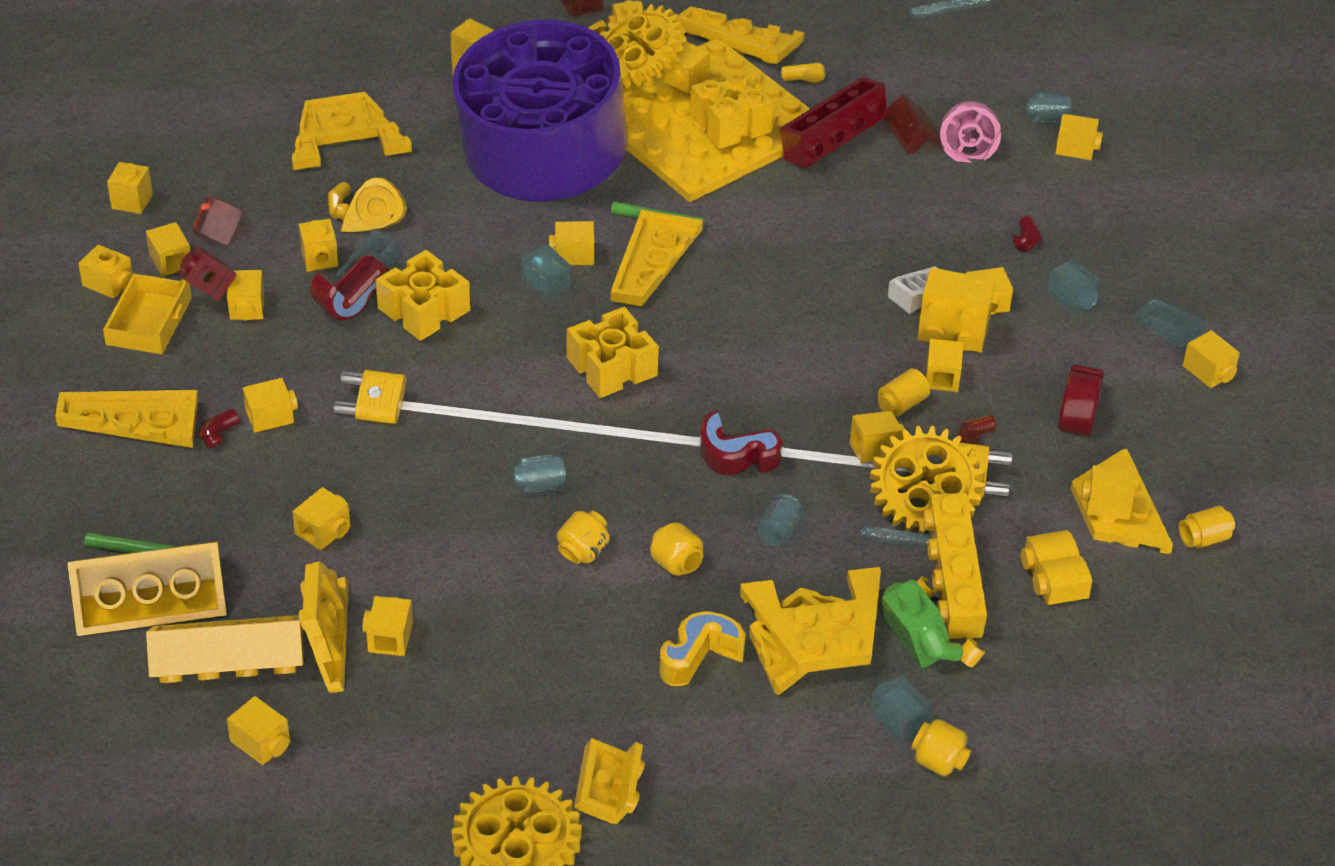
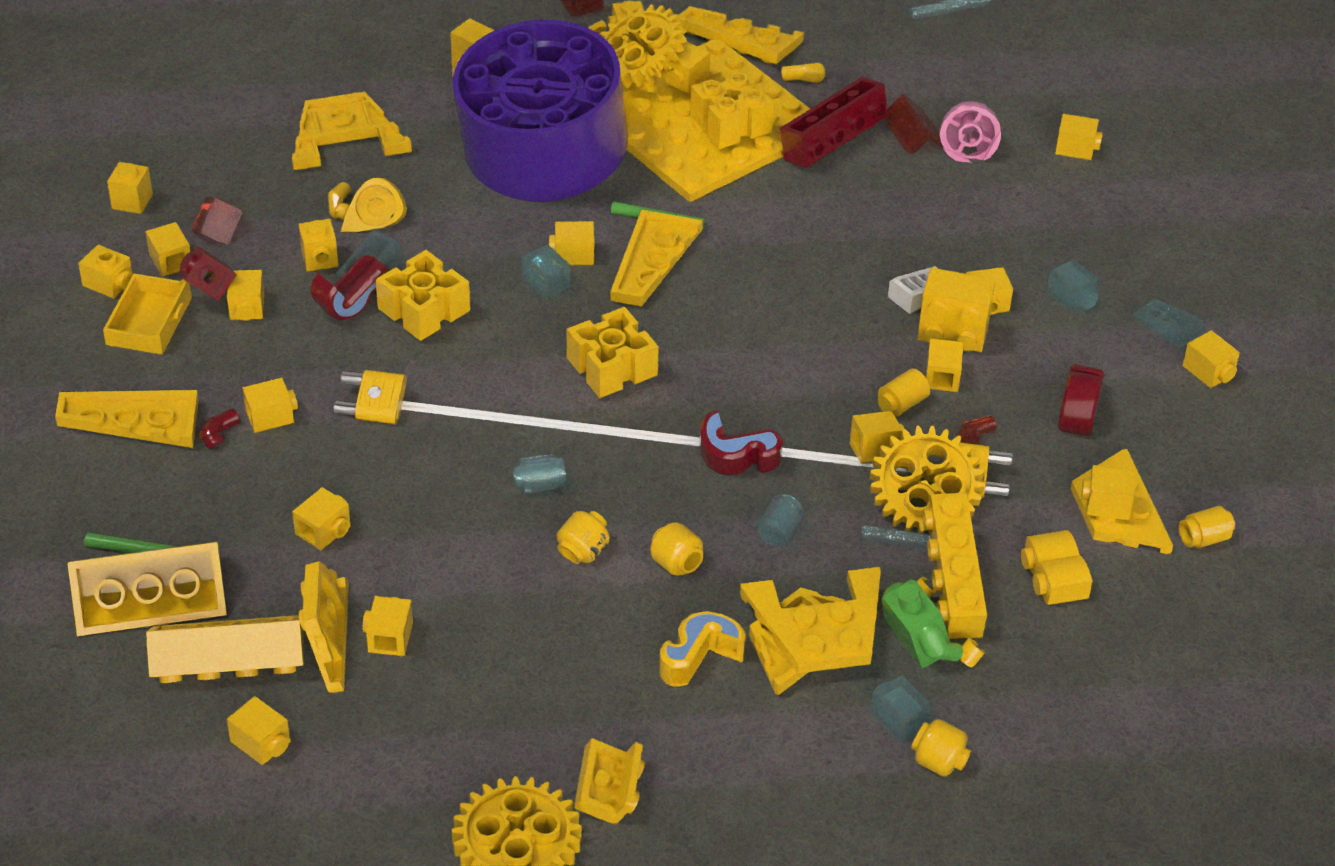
dark red arm [1013,216,1042,252] -> none
clear light blue brick [1026,91,1072,122] -> none

